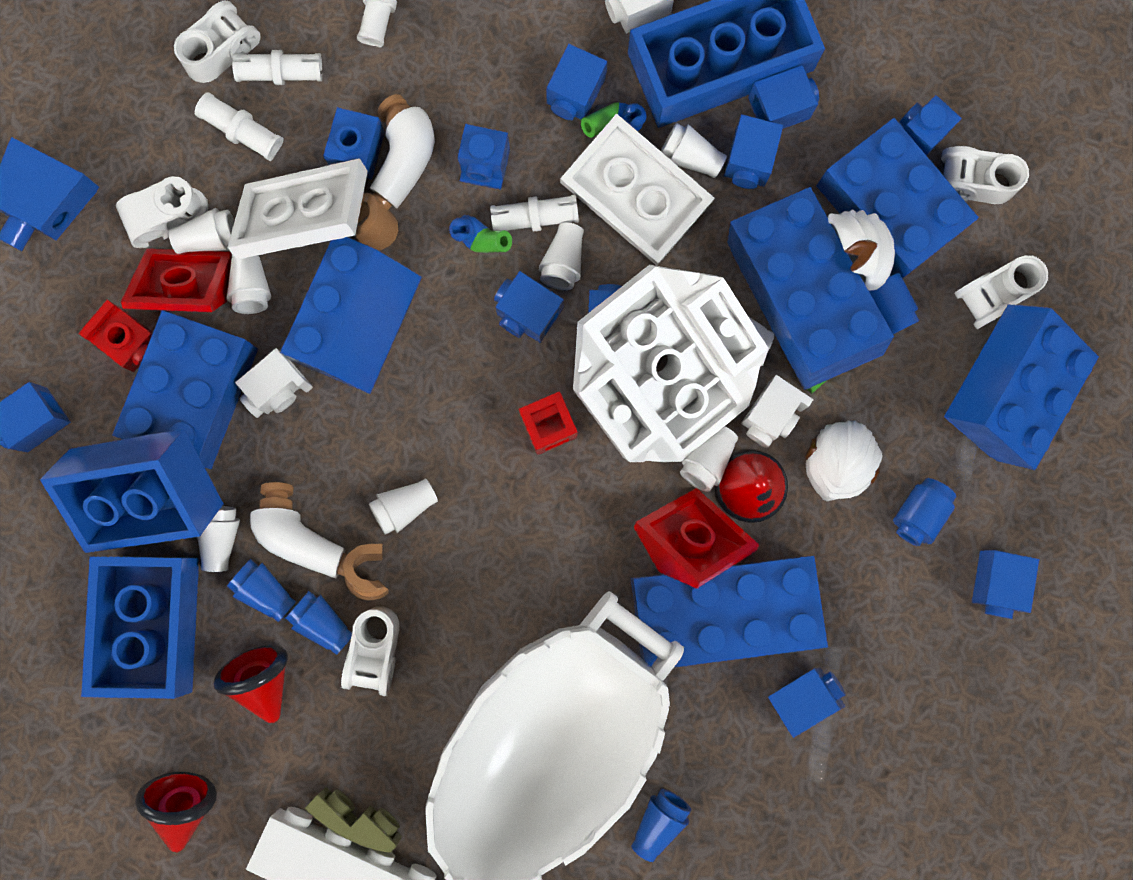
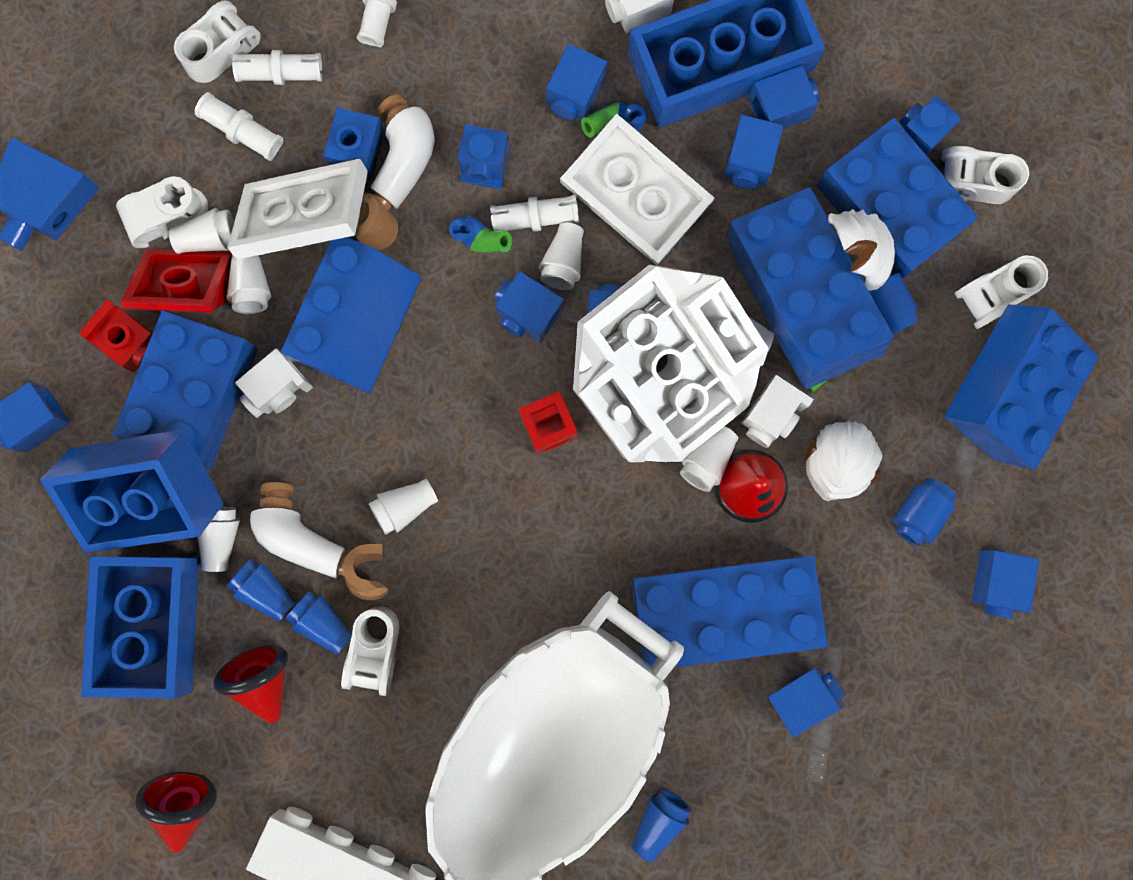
olive slope [304,787,402,853] -> none
red slope [634,488,759,588] -> none
white cone [661,123,727,178] -> none

